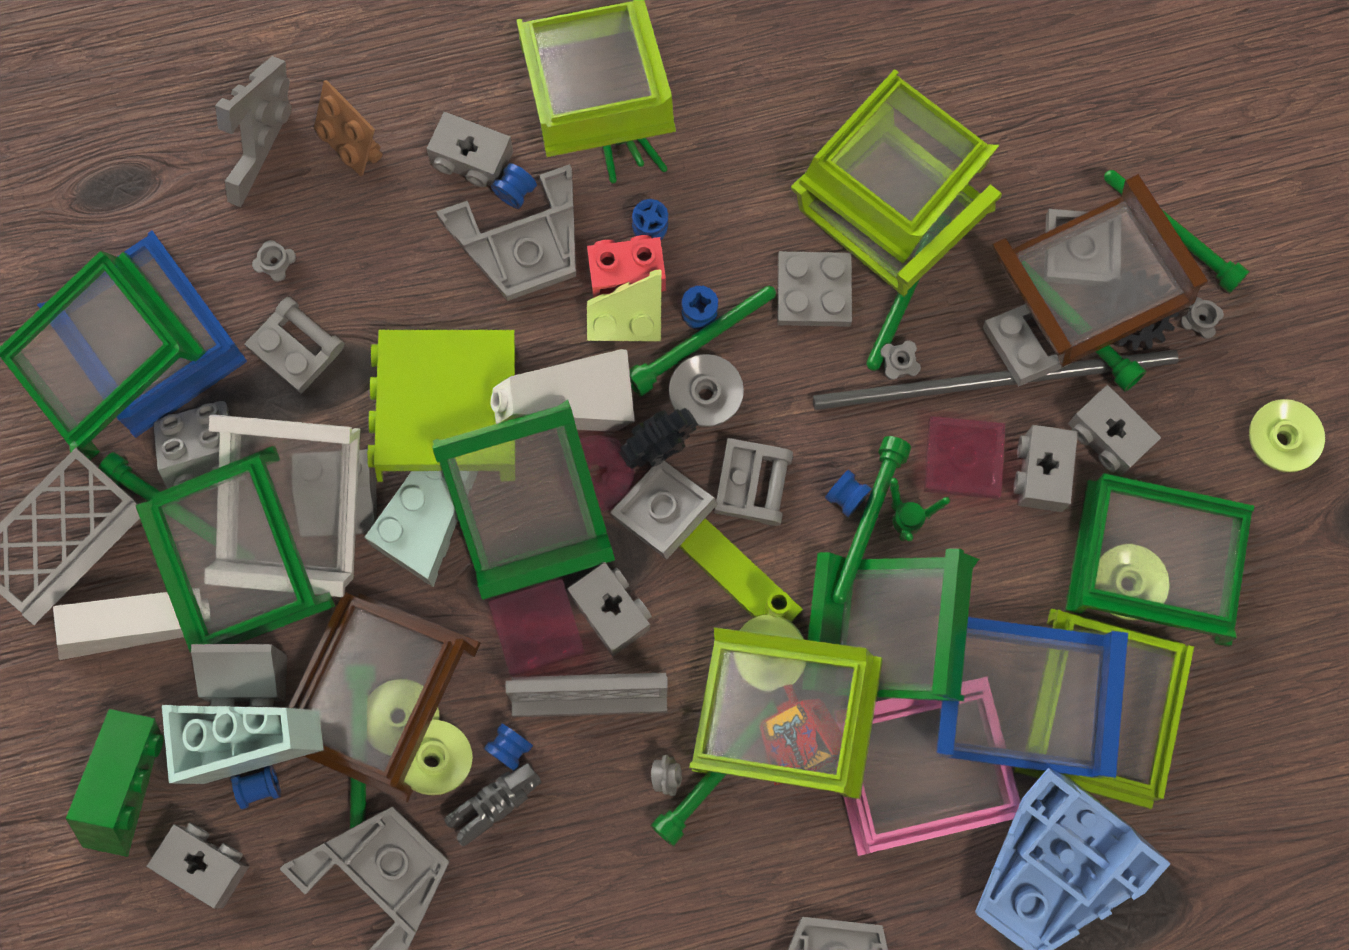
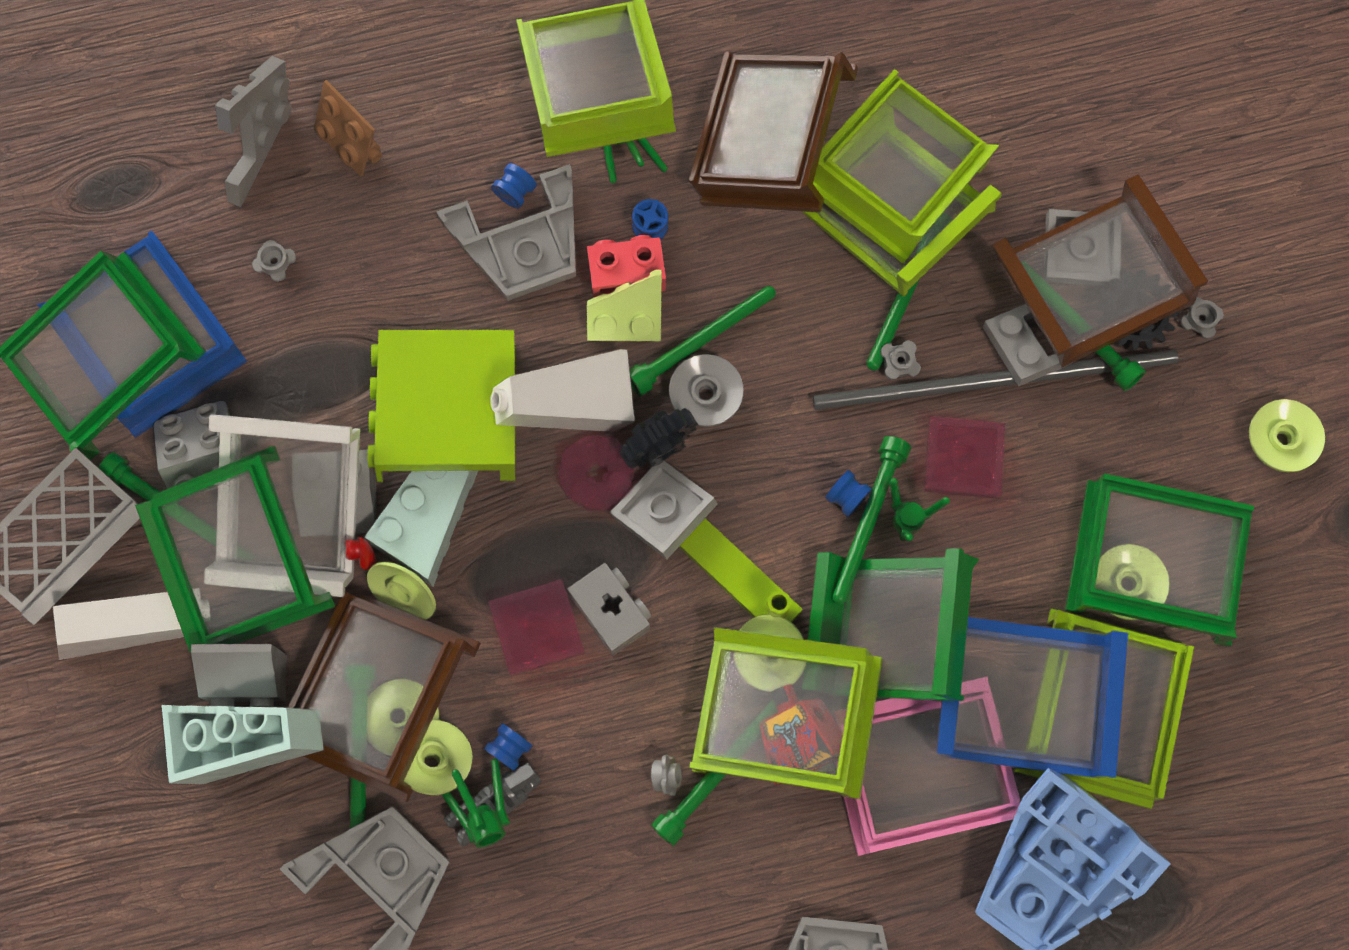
green wedge [66,709,164,857] -> none
light grey brick [146,822,249,909] -> none
blue bush [231,765,281,810] -> none
light grey plate [244,297,345,394] -> none
light grey brick [427,112,513,187] -> none
clear piece [432,399,615,600] -> none
light grey fence [506,673,668,718] -> none
blue wheel [681,286,718,330] -> none
light grey plate [714,438,793,526] -> none
light grey plate [777,251,852,327] -> none
light grey brick [1013,425,1078,512] -> none
light grey brick [1068,385,1161,476] -> none
green piece [1104,170,1250,294] -> none
none -> red arm [344,537,377,570]
none -> yellowish green dish [367,562,436,620]
none -> green plant [441,758,510,848]
none -> piece [689,52,858,212]

